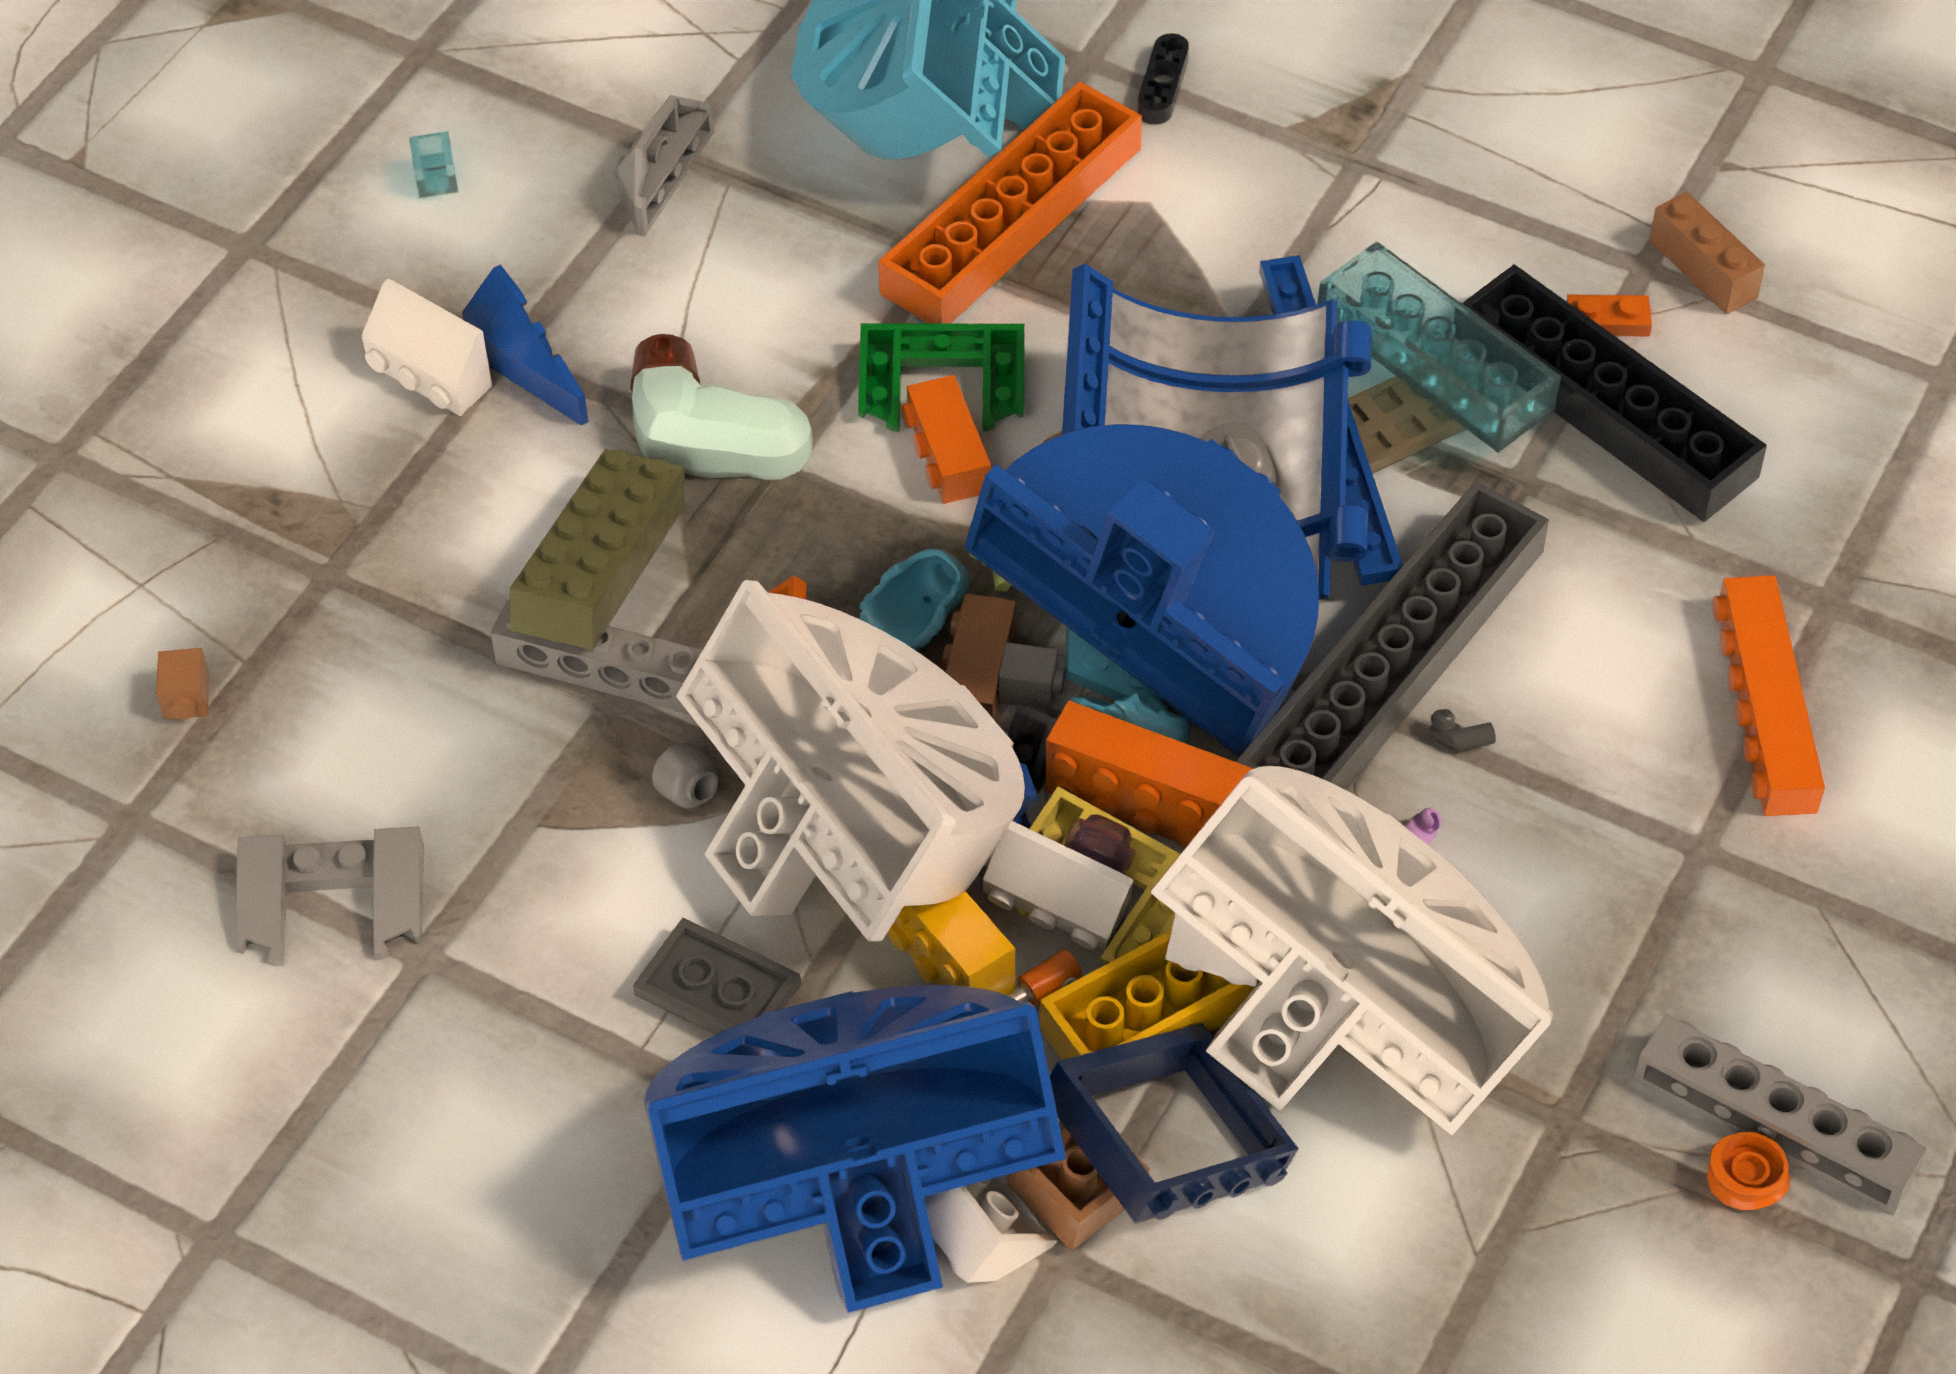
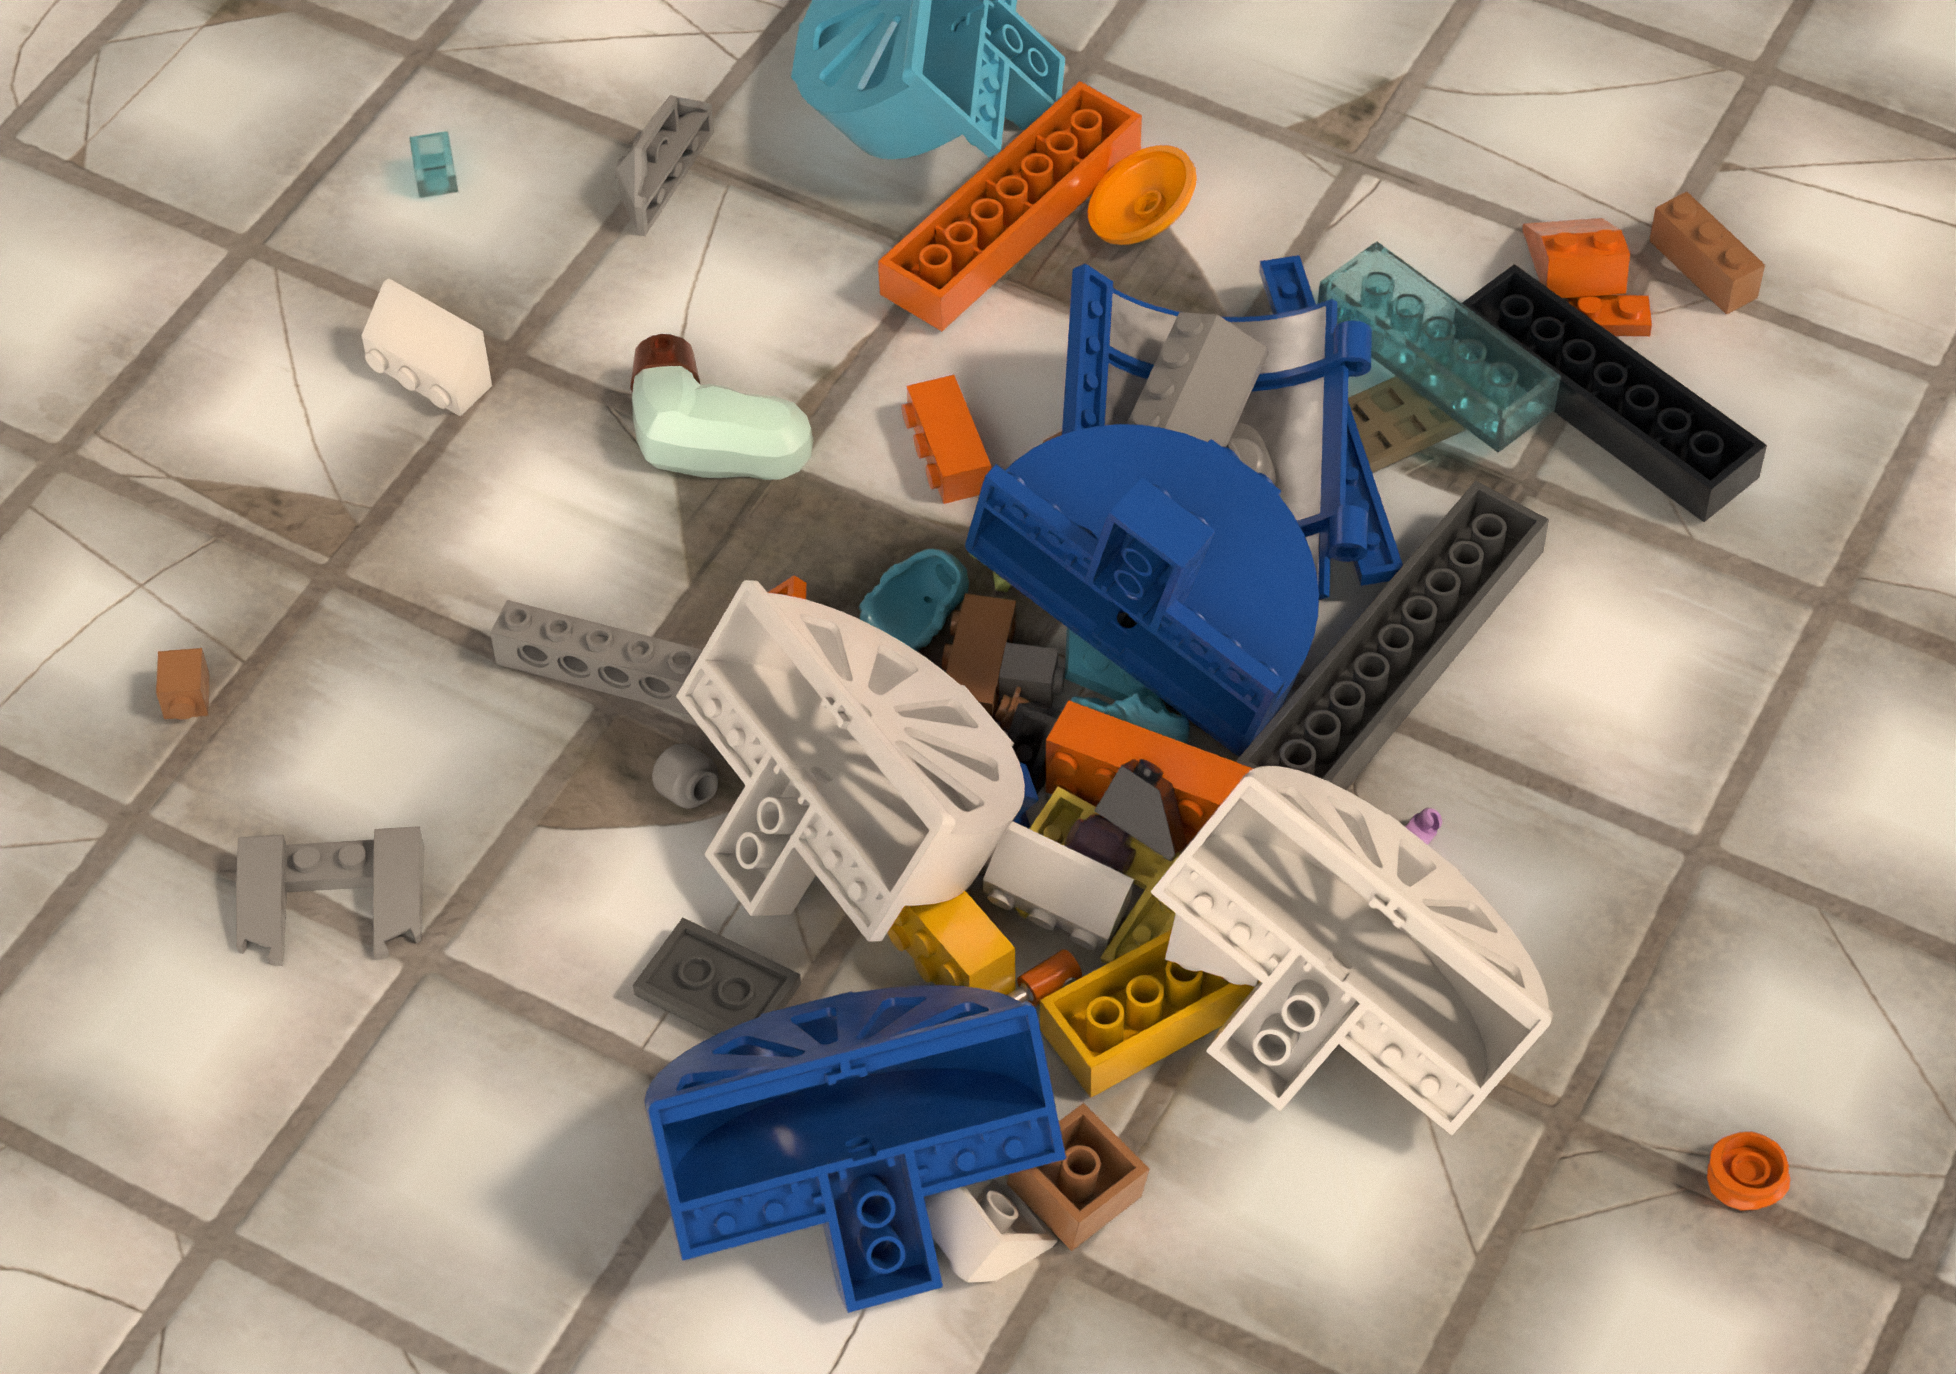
blue wedge [462,264,589,425] -> none
olive brick [510,448,685,650] -> none
green wedge [858,323,1025,432] -> none
dark blue window [1050,1023,1299,1224] -> none
black beam [1138,33,1189,125] -> none
dark grey arm [1429,709,1496,751] -> none
light grey brick [1634,1014,1927,1215] -> none
orange brick [1713,575,1825,816] -> none
none -> medium nougat plate [994,686,1030,730]
none -> light orange dish [1088,145,1197,245]
none -> black slope [1094,759,1187,861]
none -> light grey slope [1126,312,1269,447]
none -> orange slope [1523,218,1630,298]

